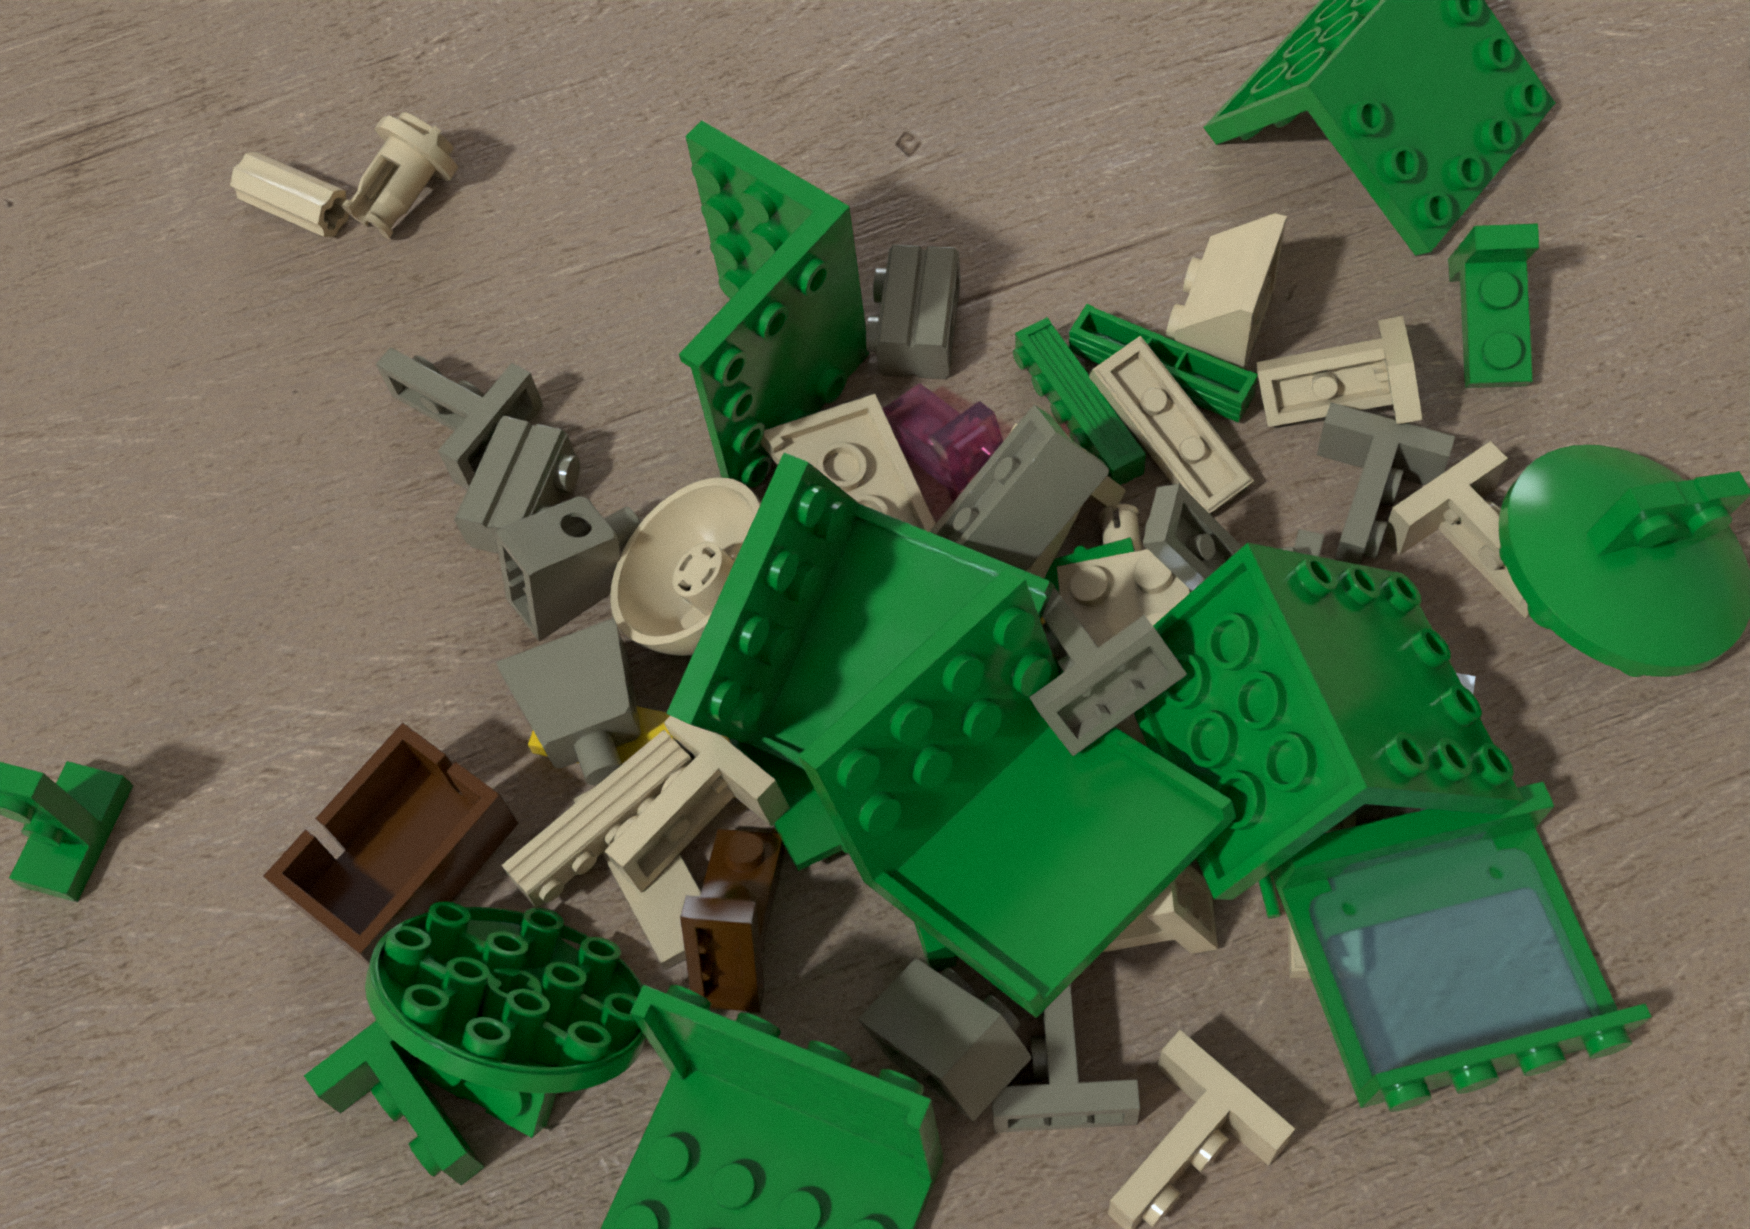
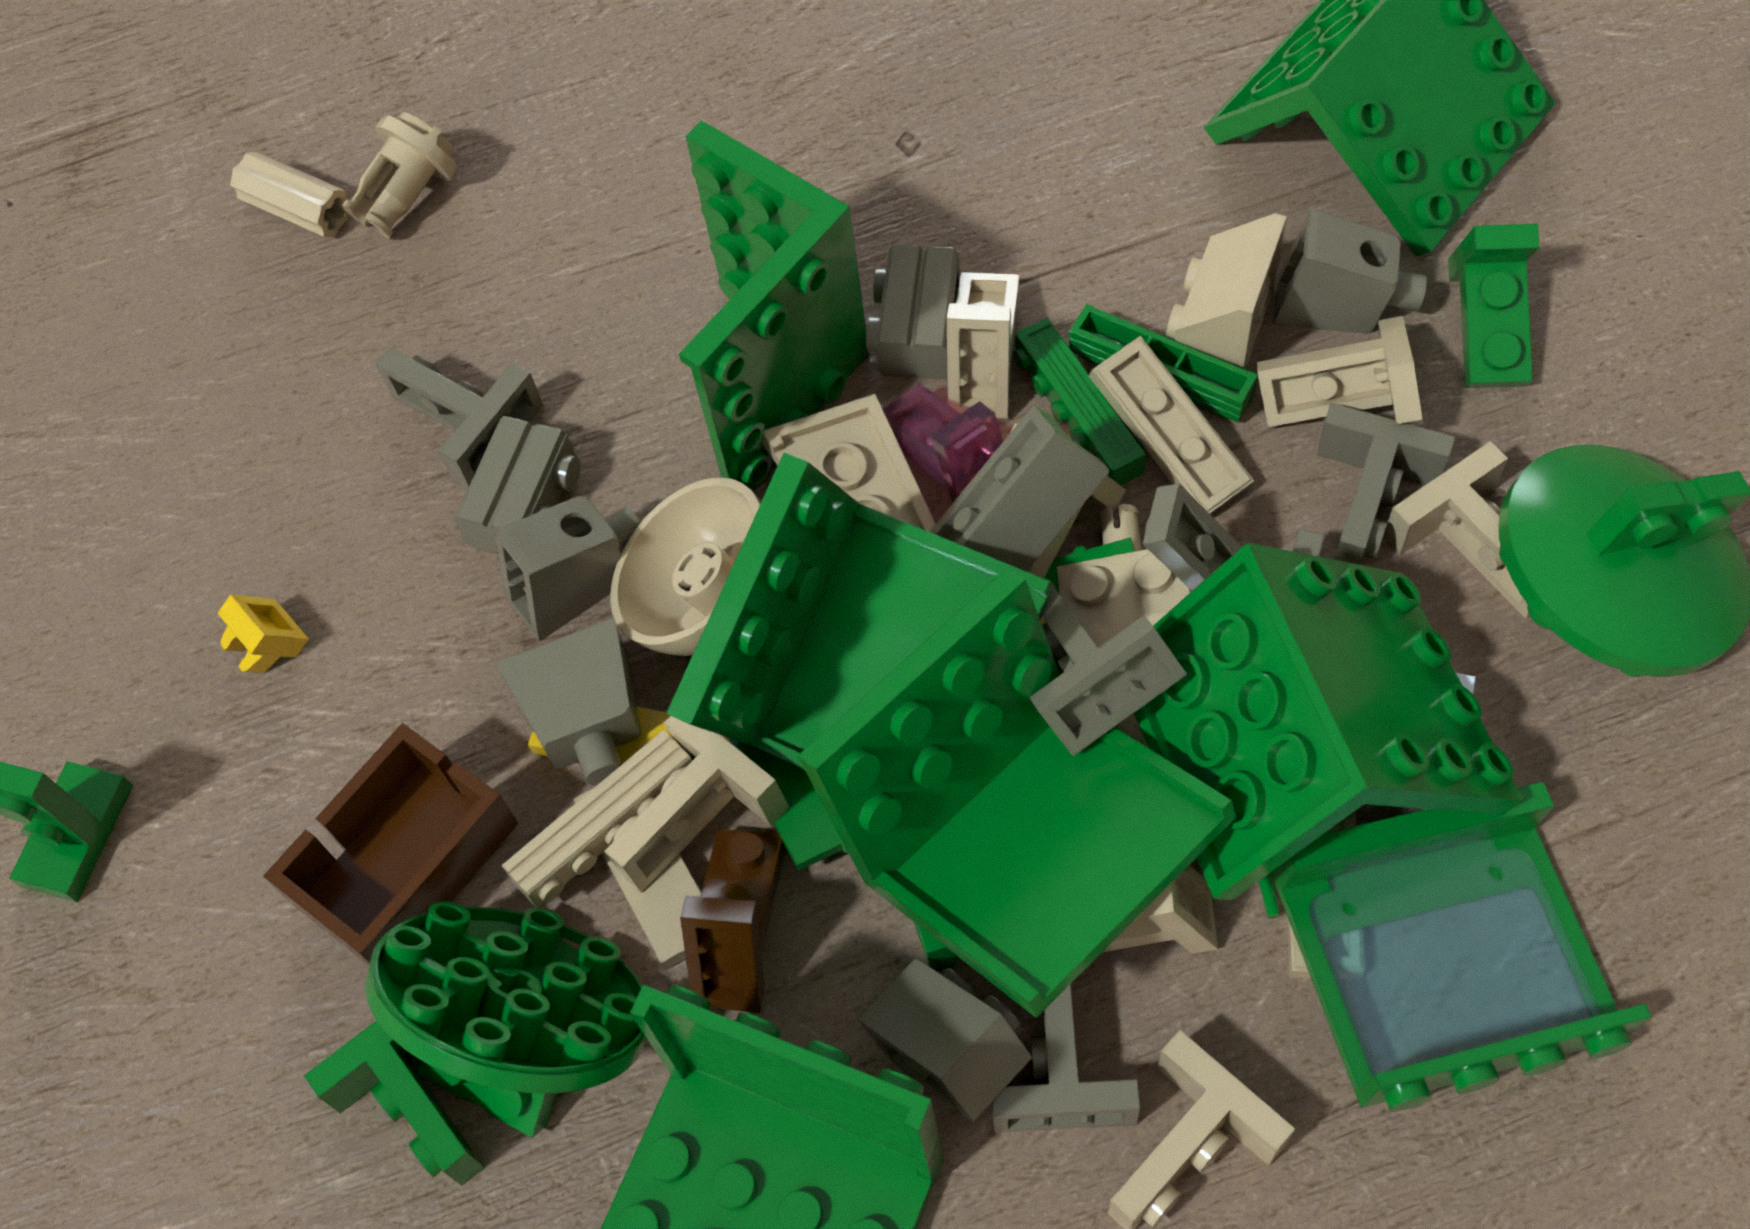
none -> yellow tile [217,594,309,673]
none -> tan bracket [947,272,1019,419]
none -> dark tan torso [1273,209,1427,333]

